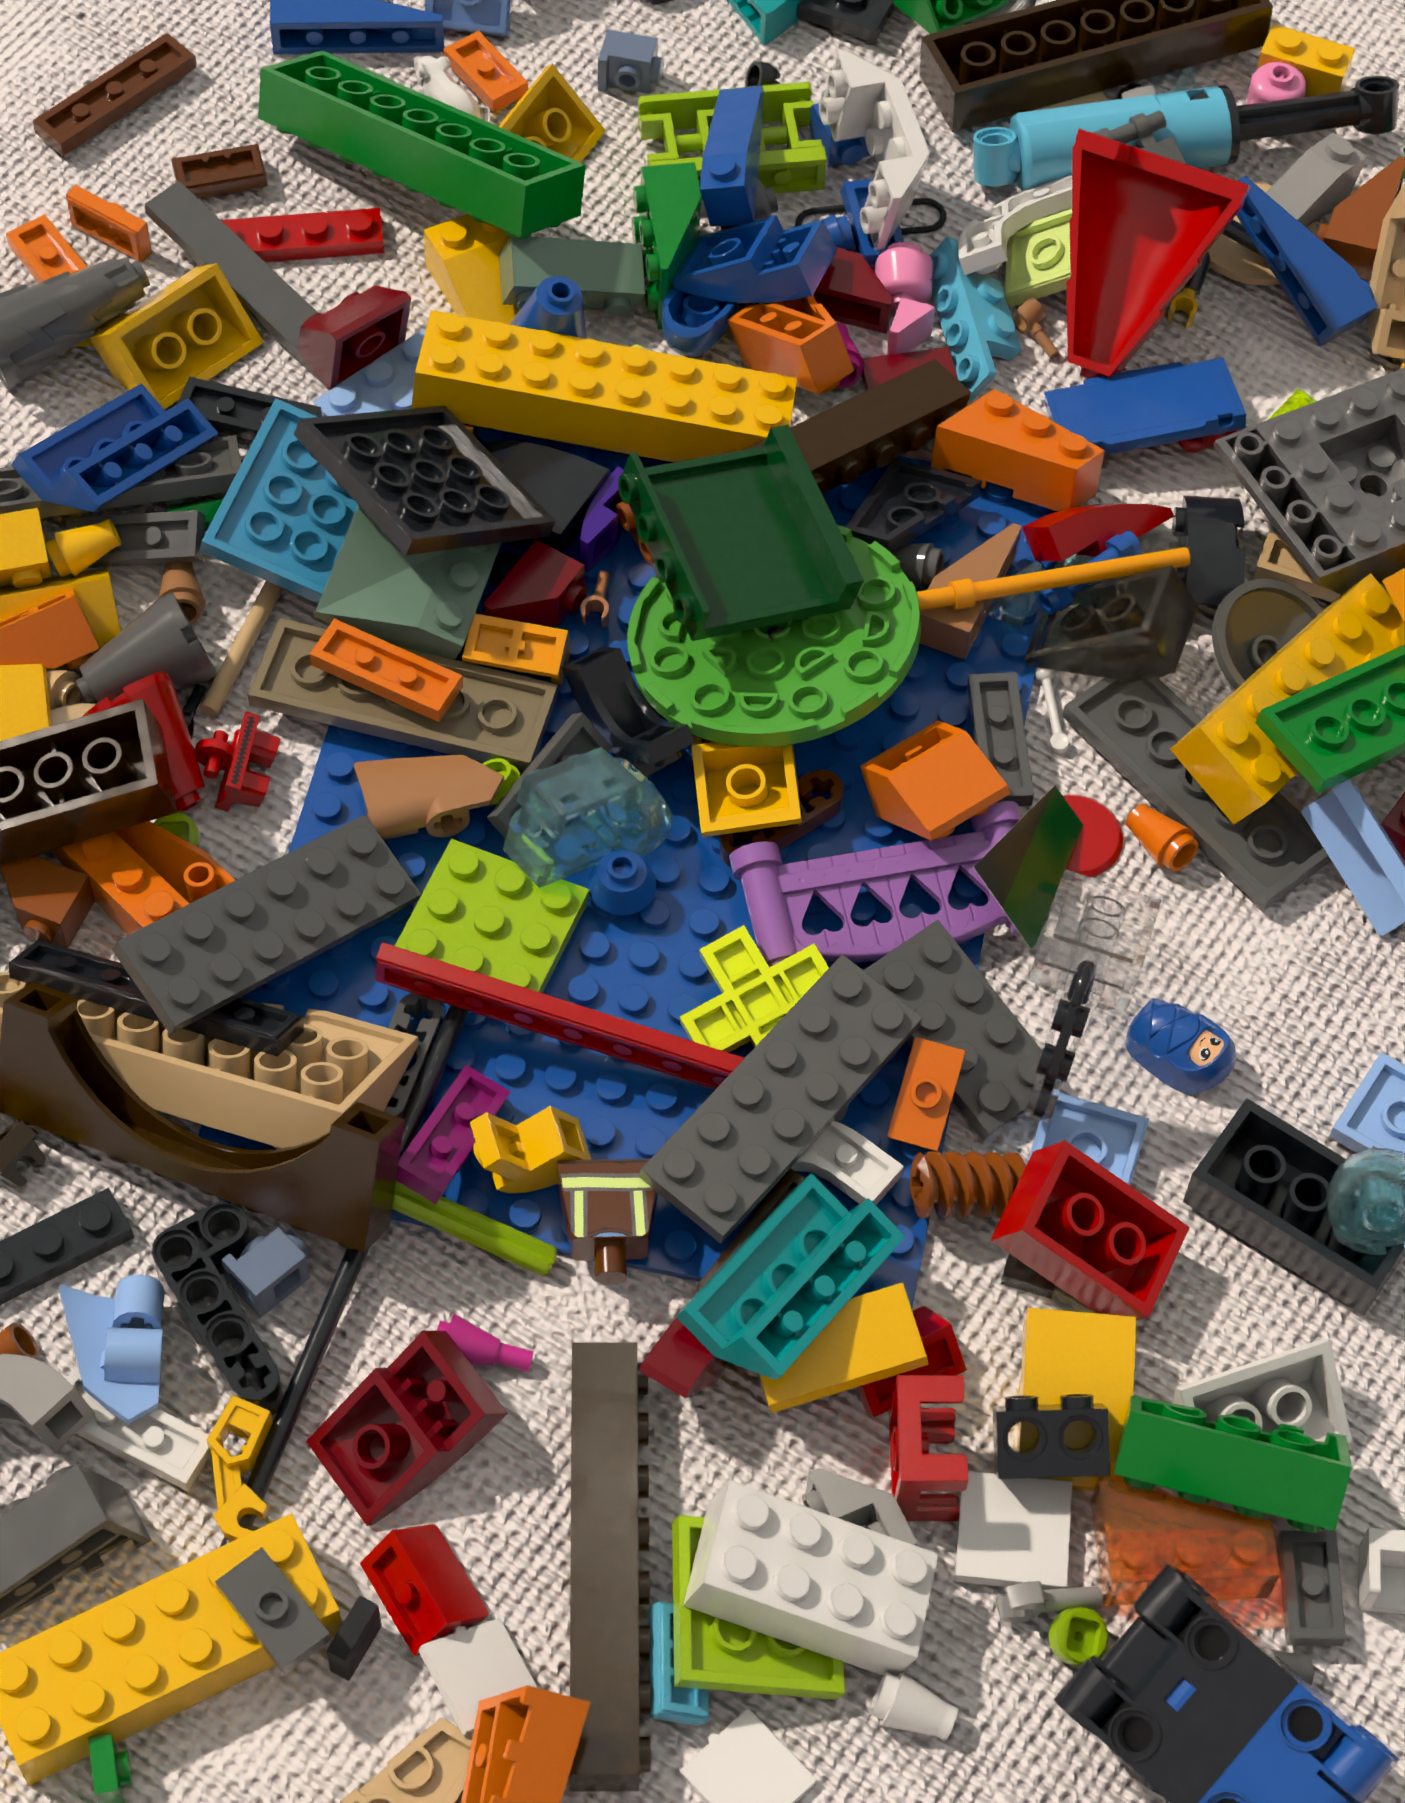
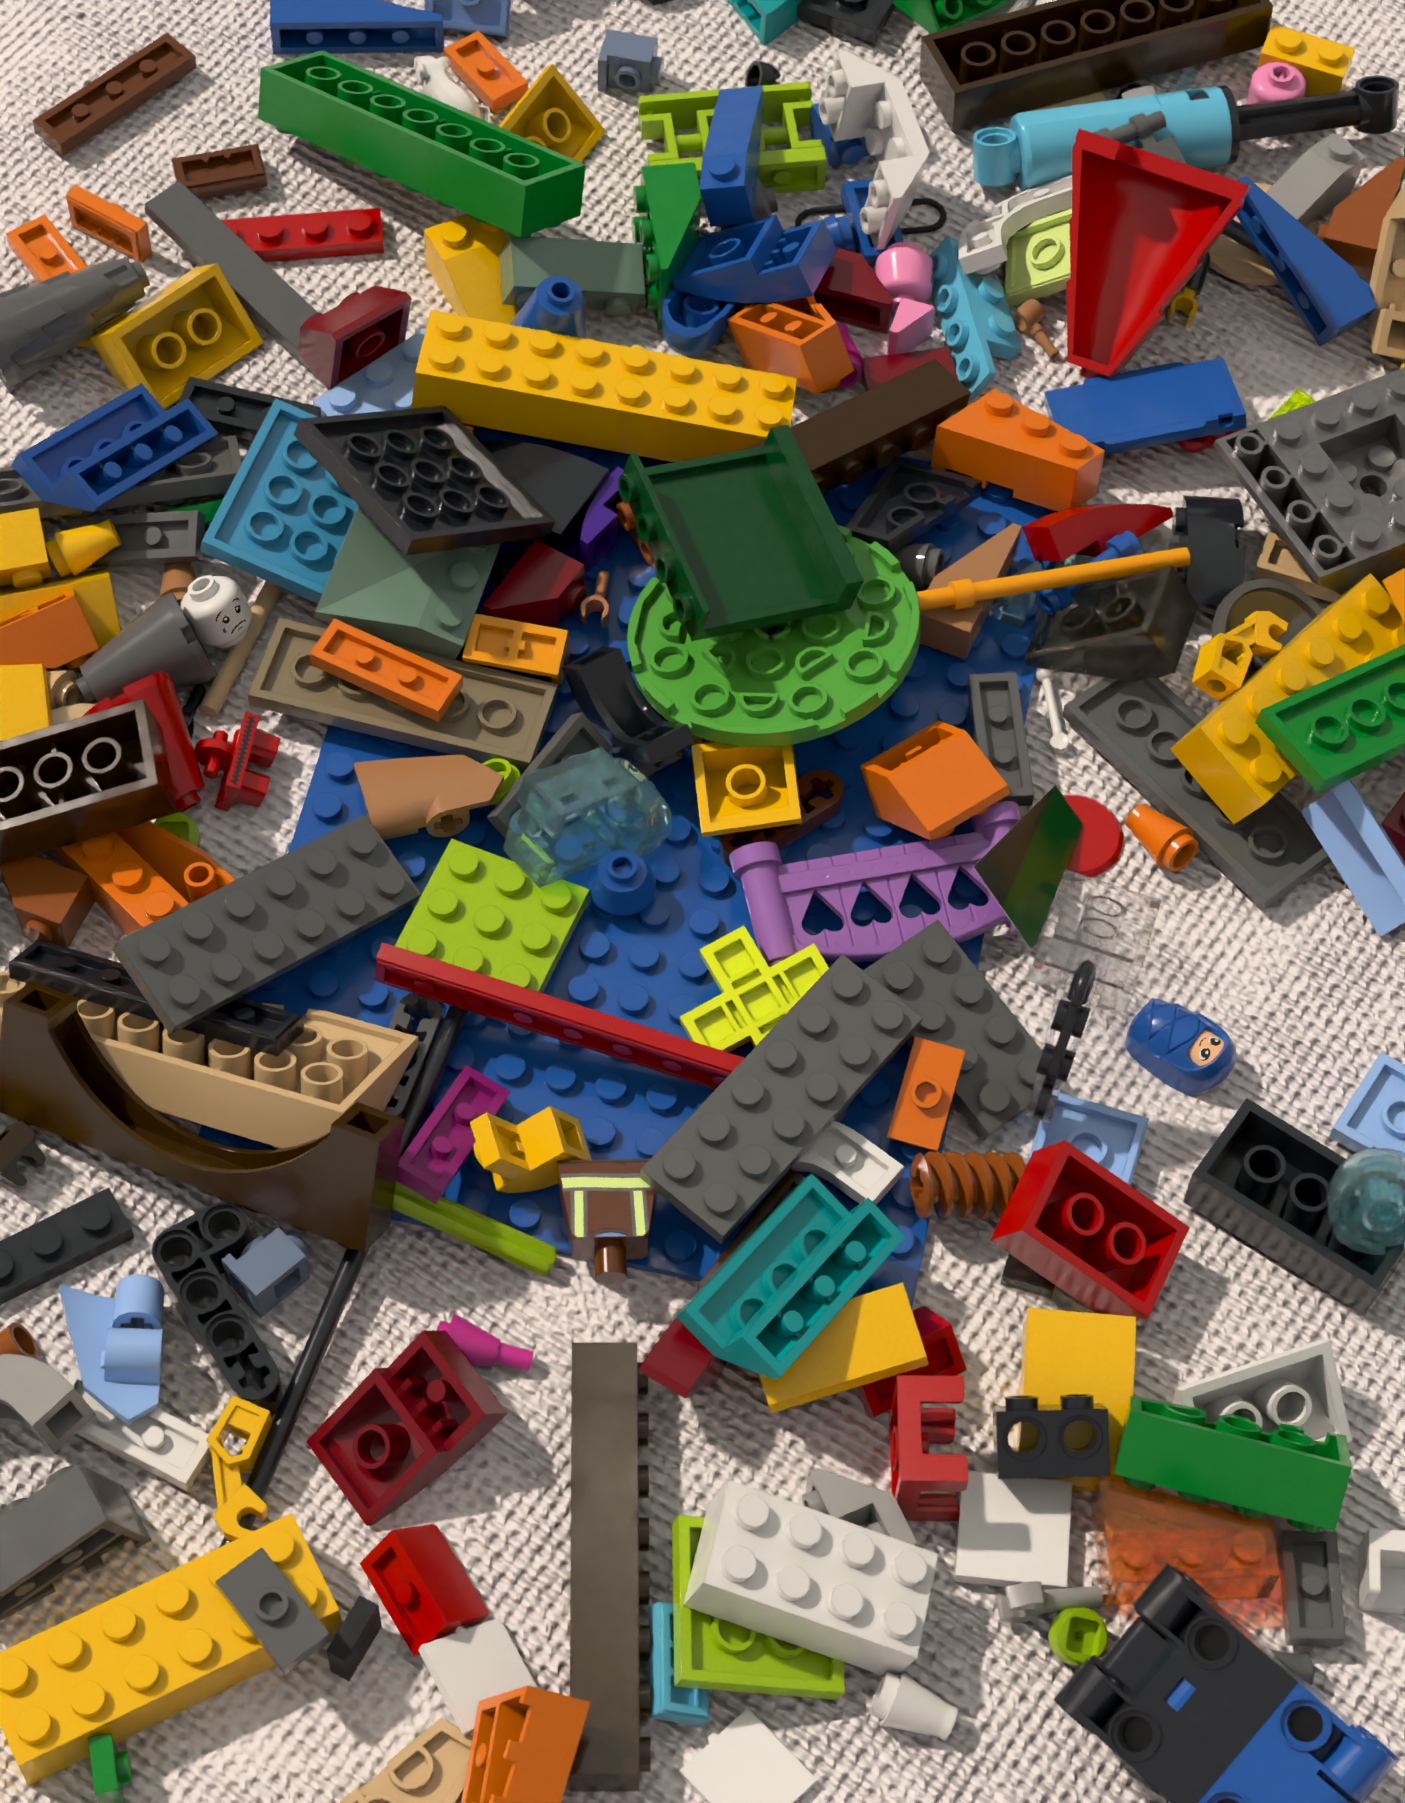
none -> white head [180,575,252,648]
none -> yellow piece [1191,611,1288,702]

